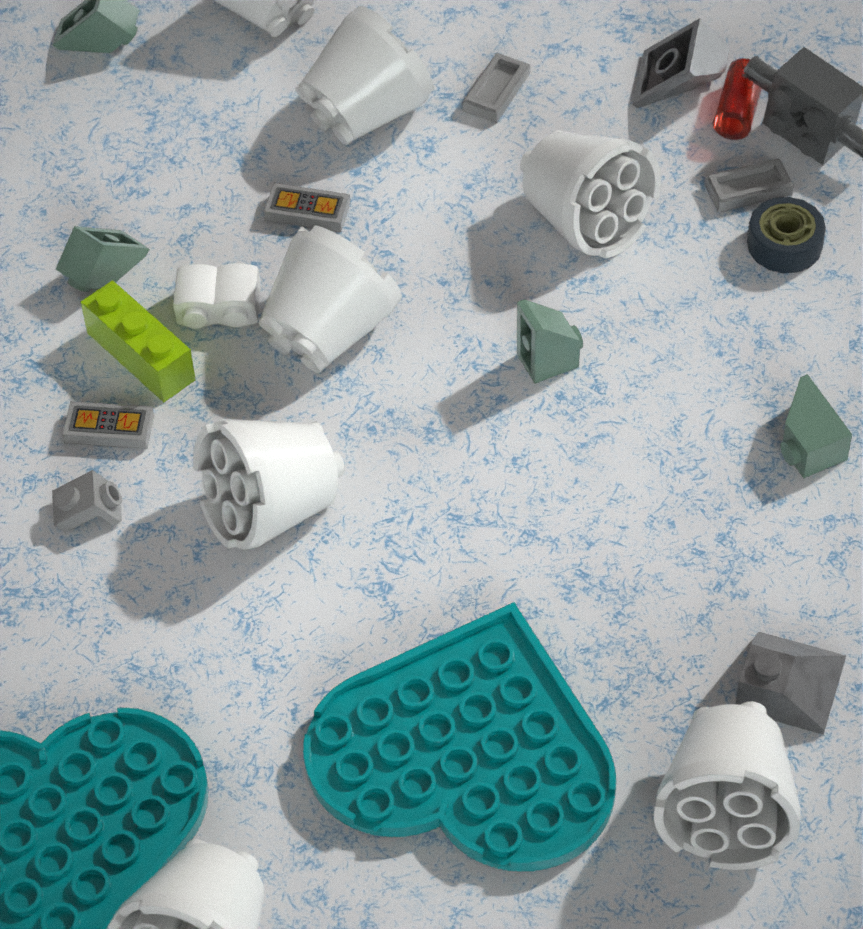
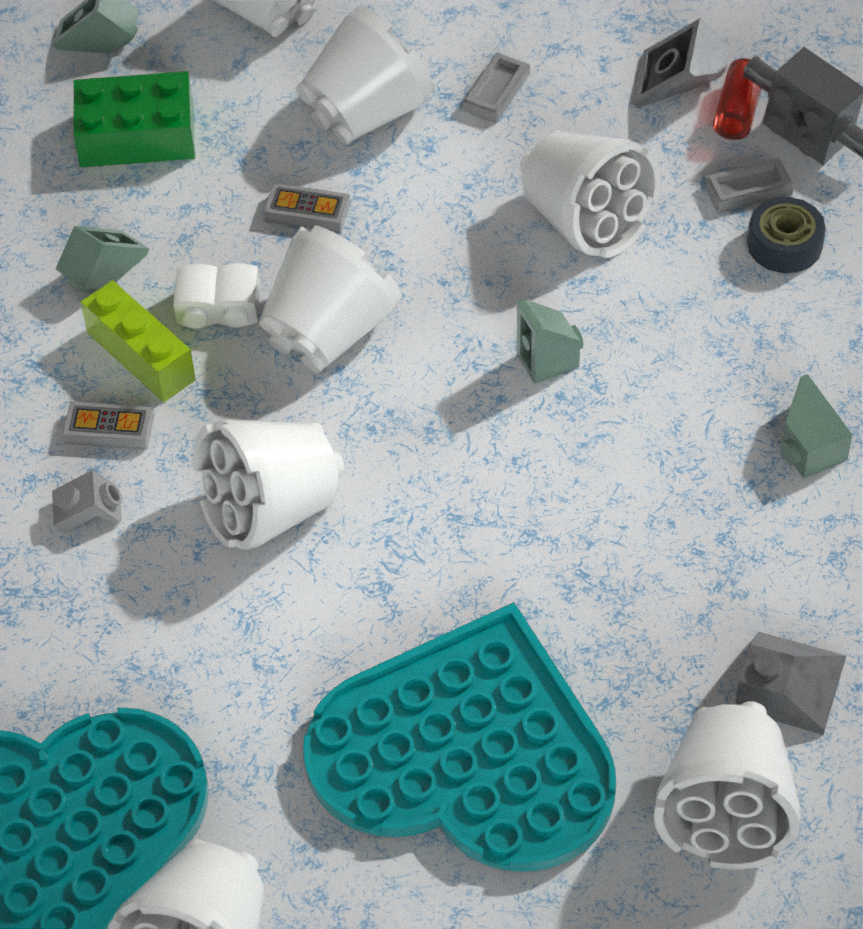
none -> green brick [73,71,195,168]

